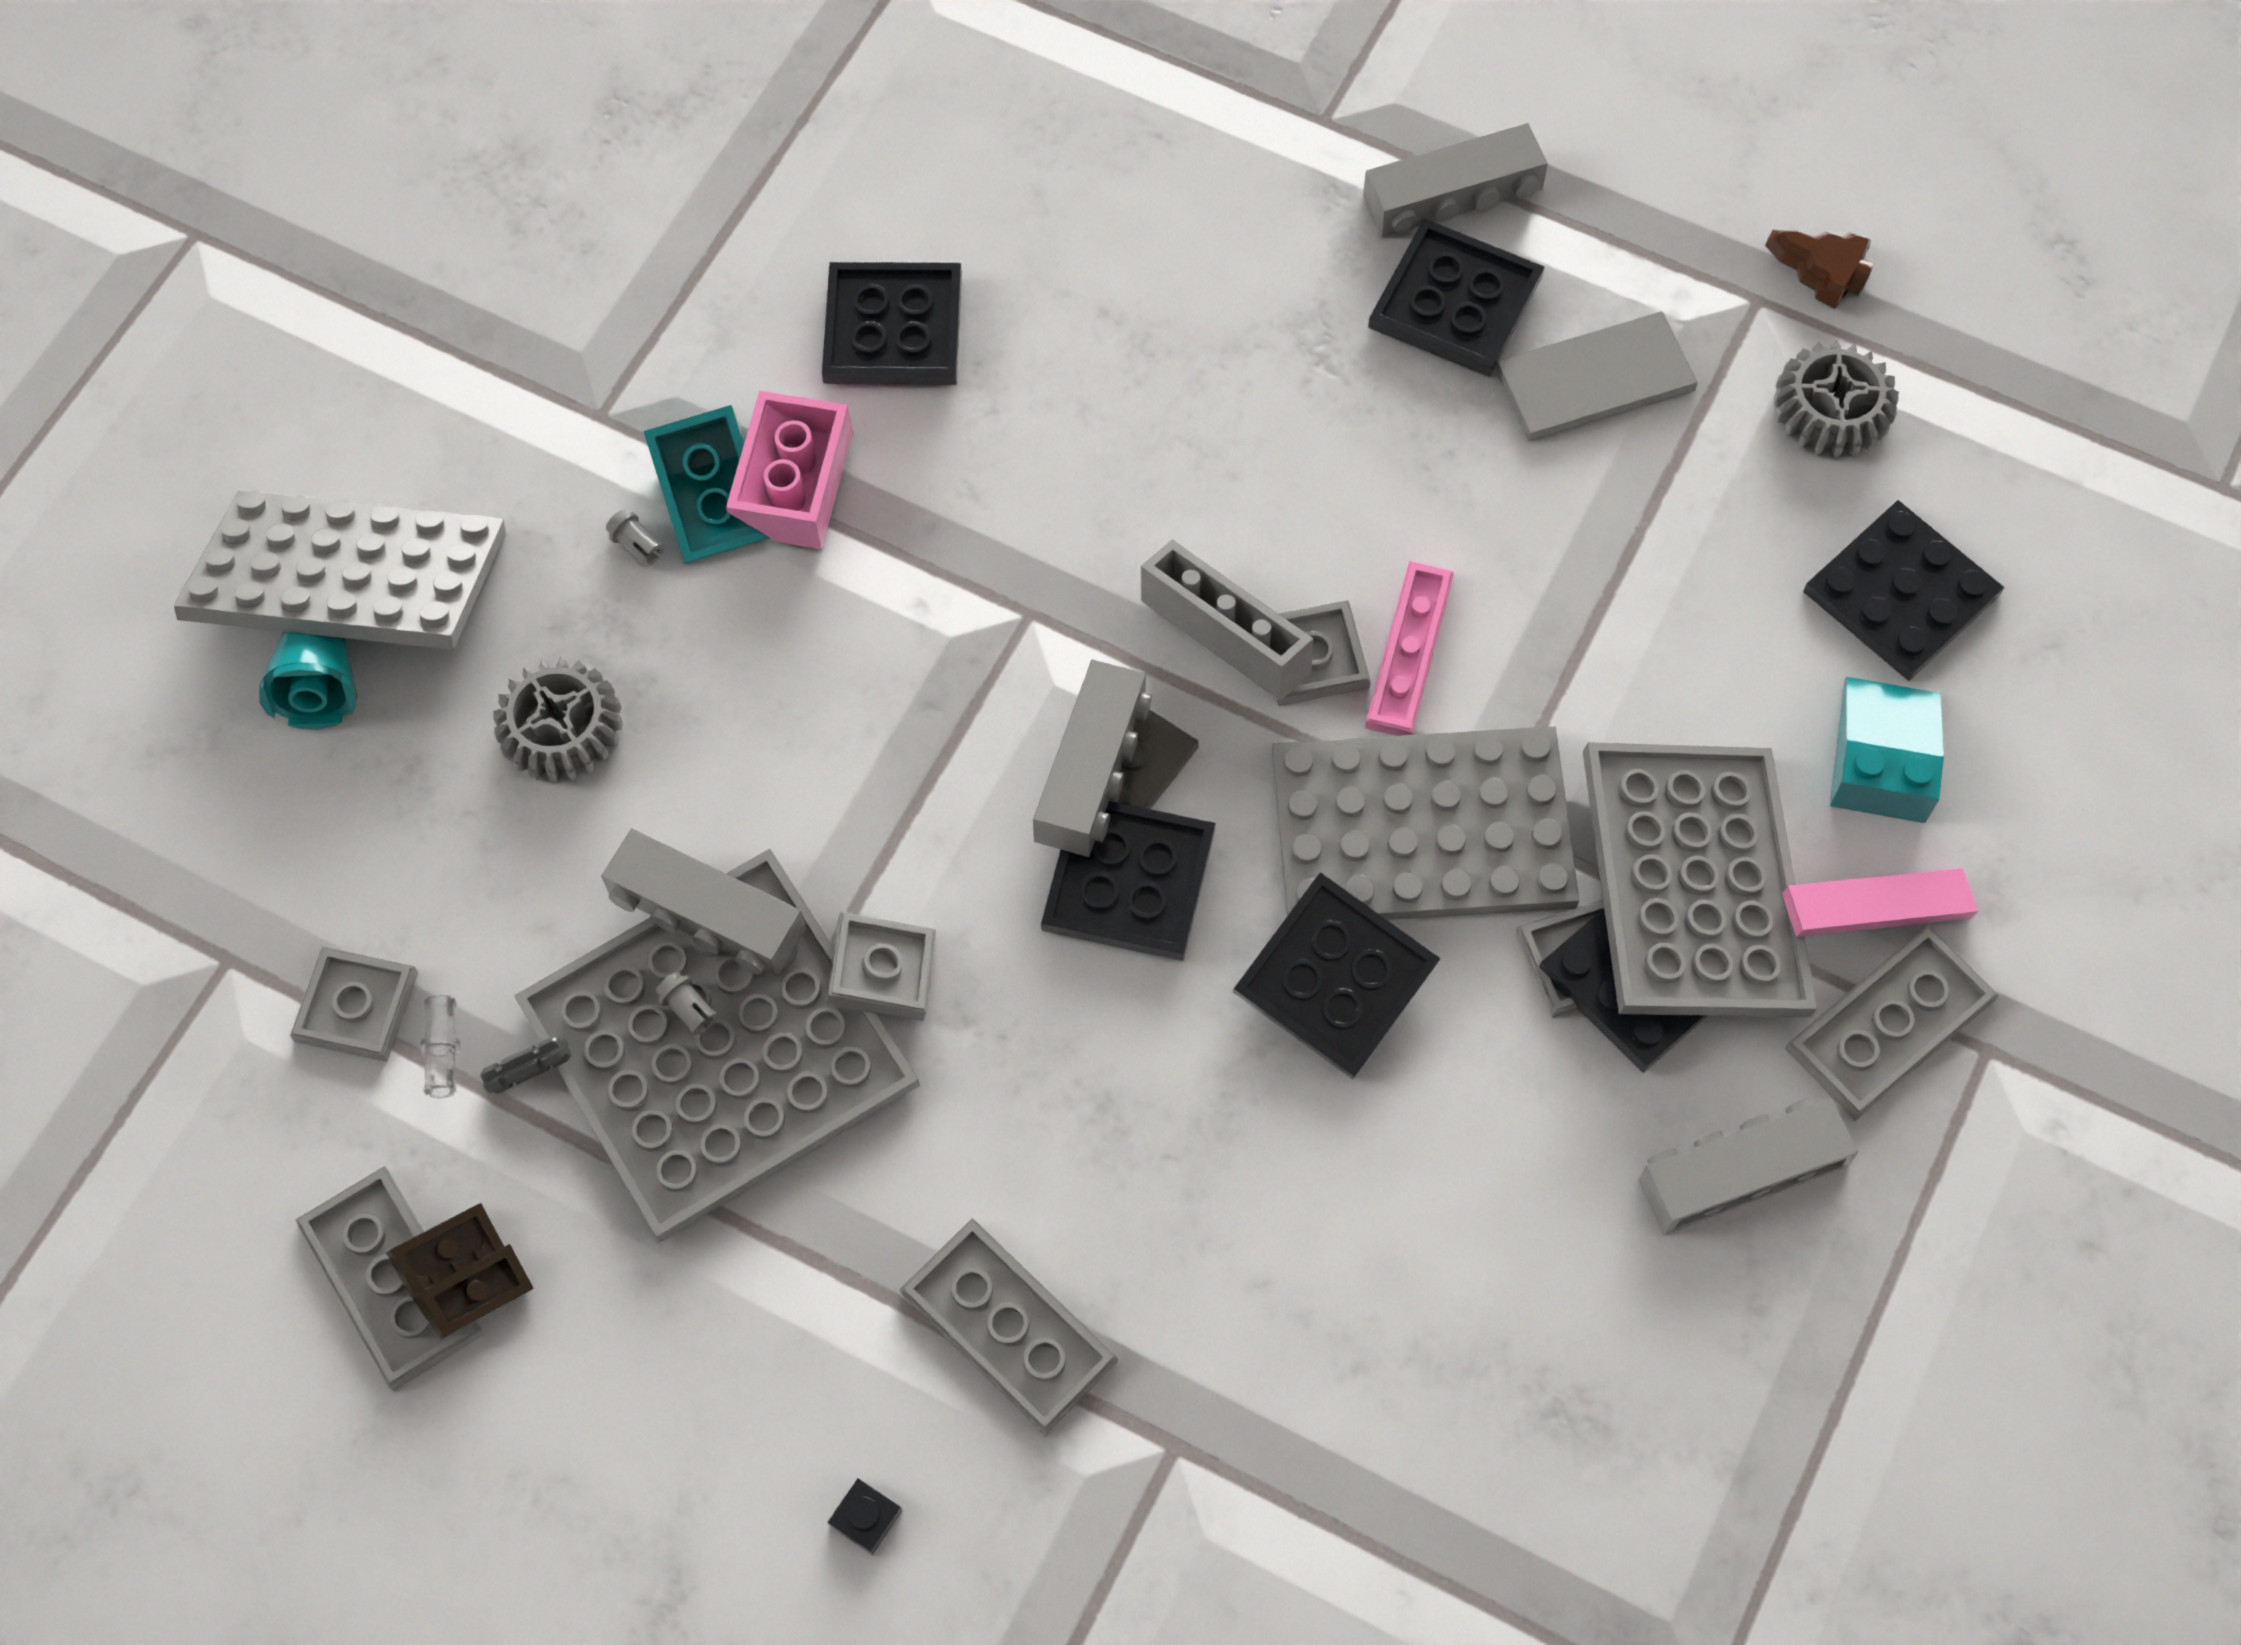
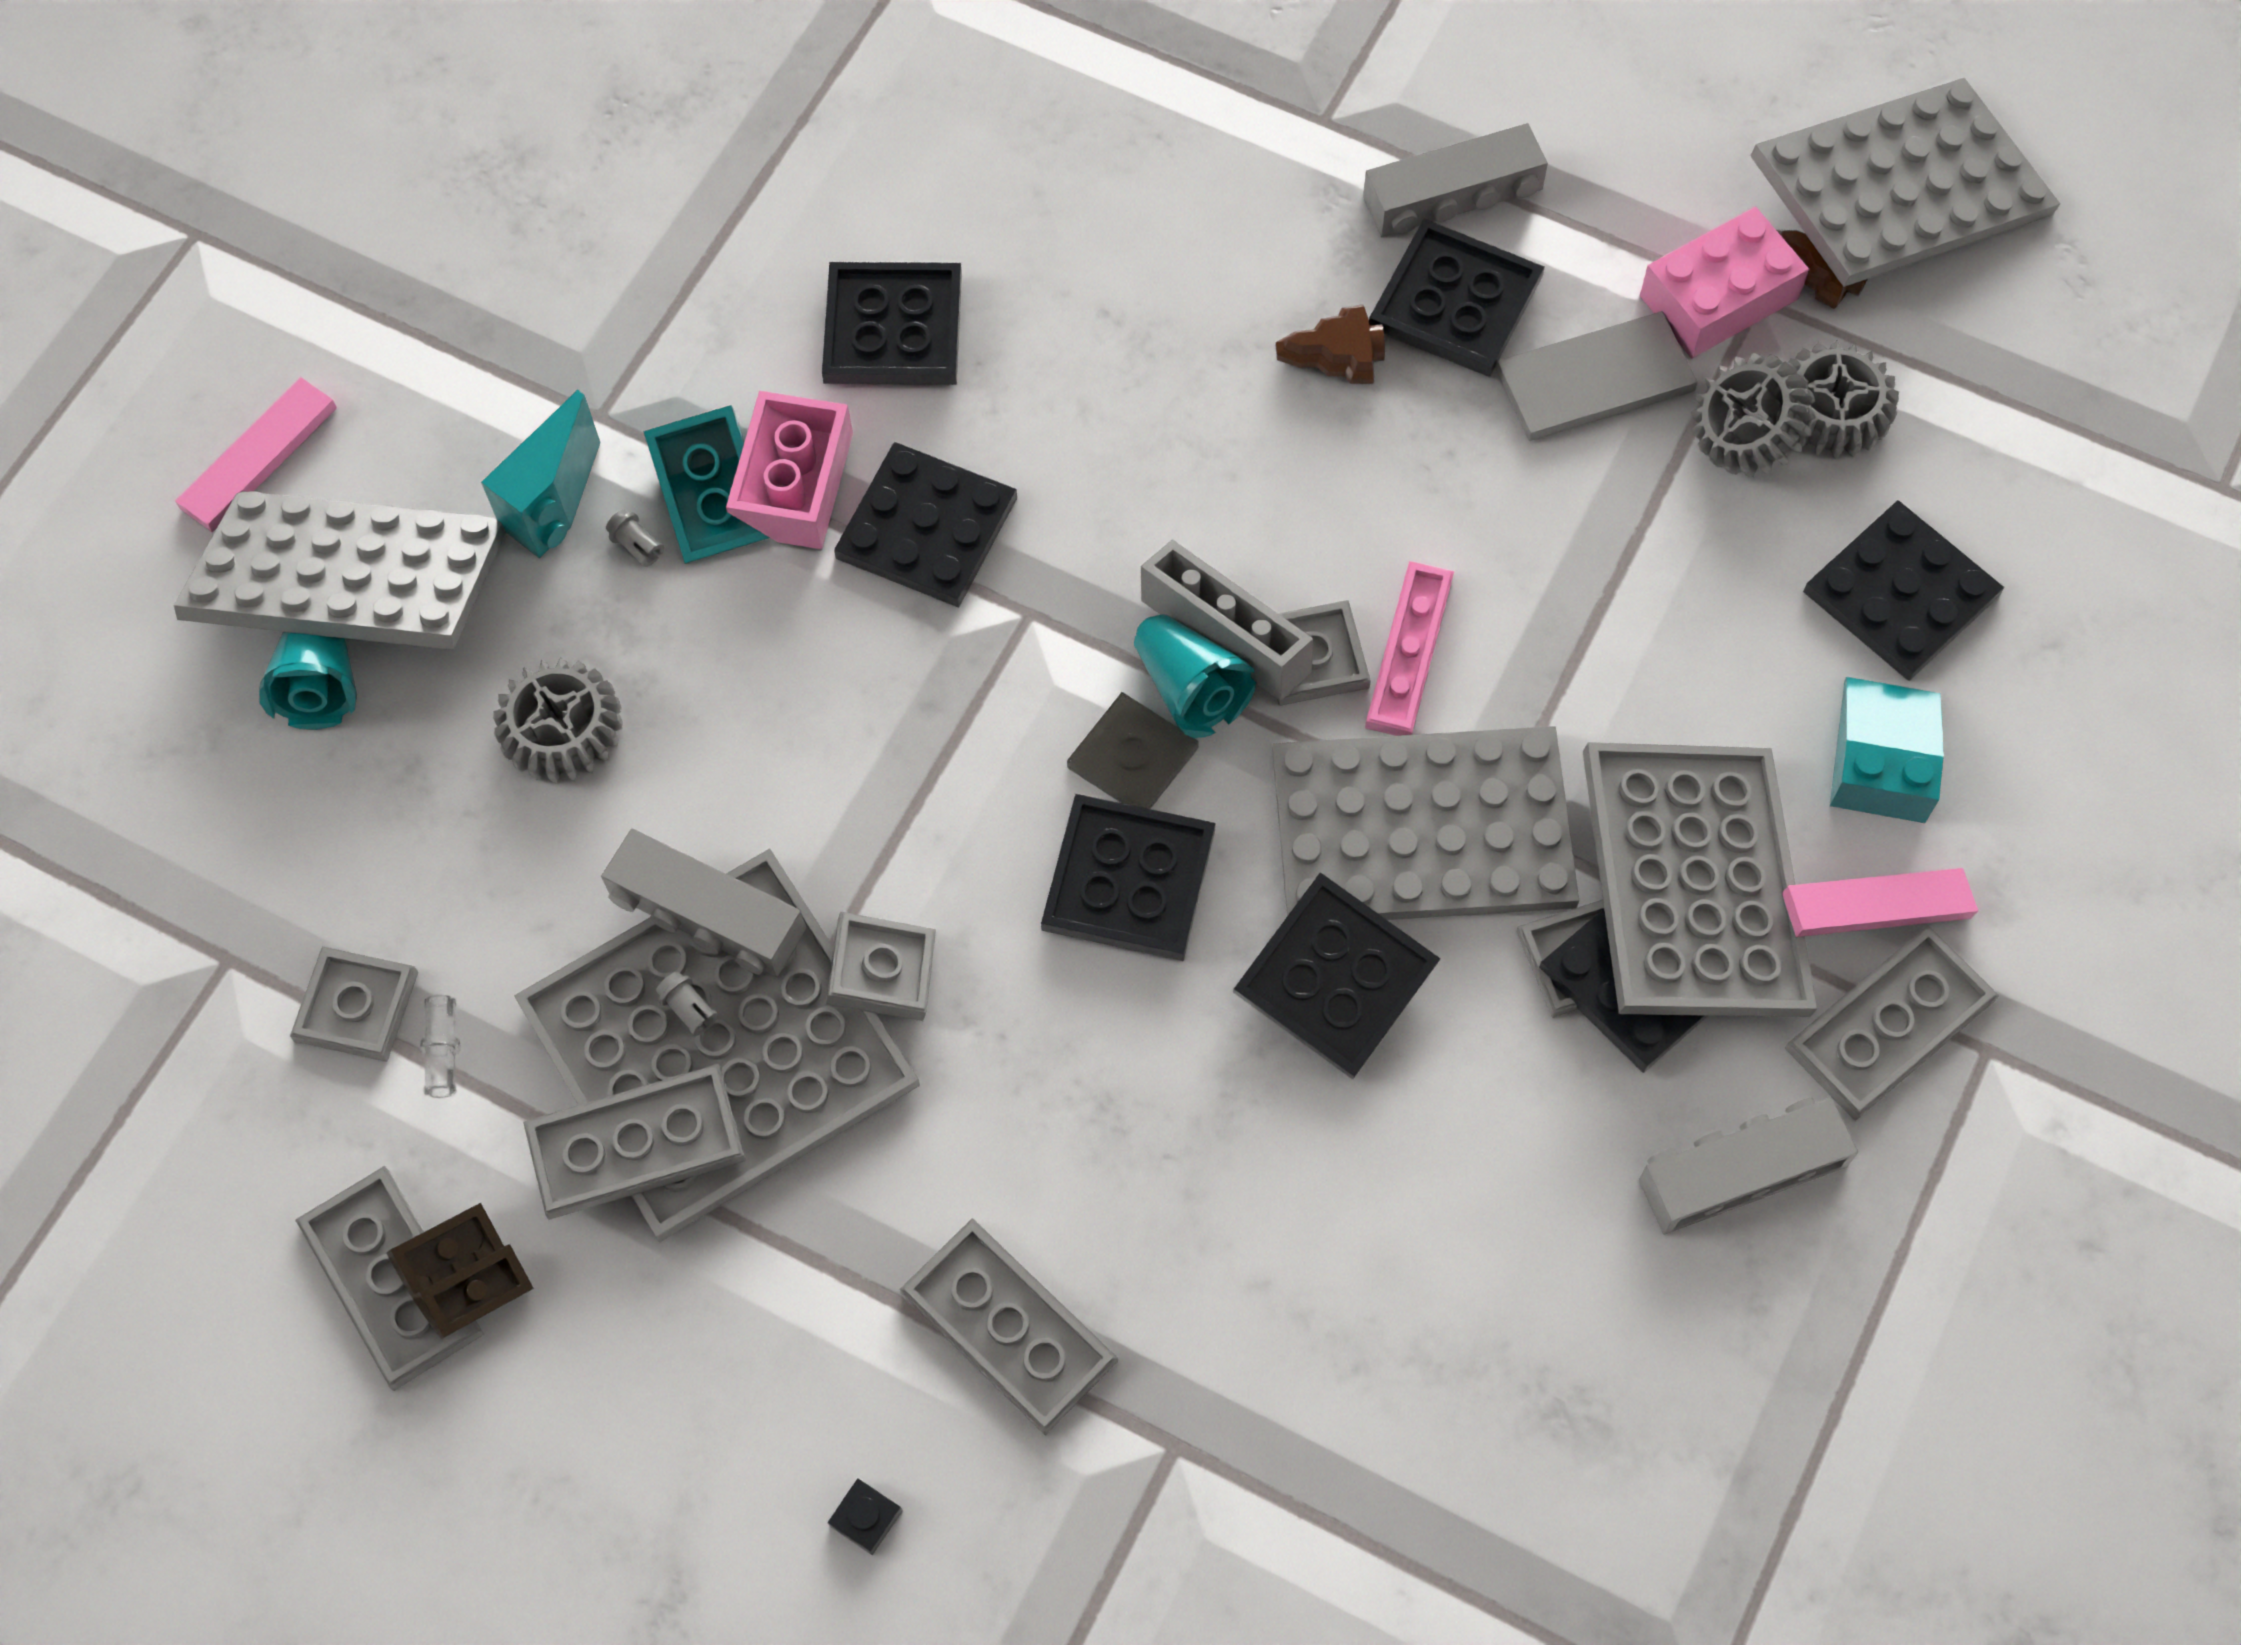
dark grey axle [480,1036,571,1093] -> none
light grey brick [1033,659,1152,857] -> none
none -> bright pink tile [175,377,337,532]
none -> teal slope [481,389,601,559]
none -> light grey tile [523,1064,746,1220]
none -> black plate [834,442,1017,608]
none -> teal cone [1134,614,1256,738]
none -> reddish brown rock [1275,304,1385,384]
none -> bright pink brick [1639,206,1809,359]
none -> light grey gear [1691,353,1816,477]
none -> light grey plate [1750,78,2060,287]

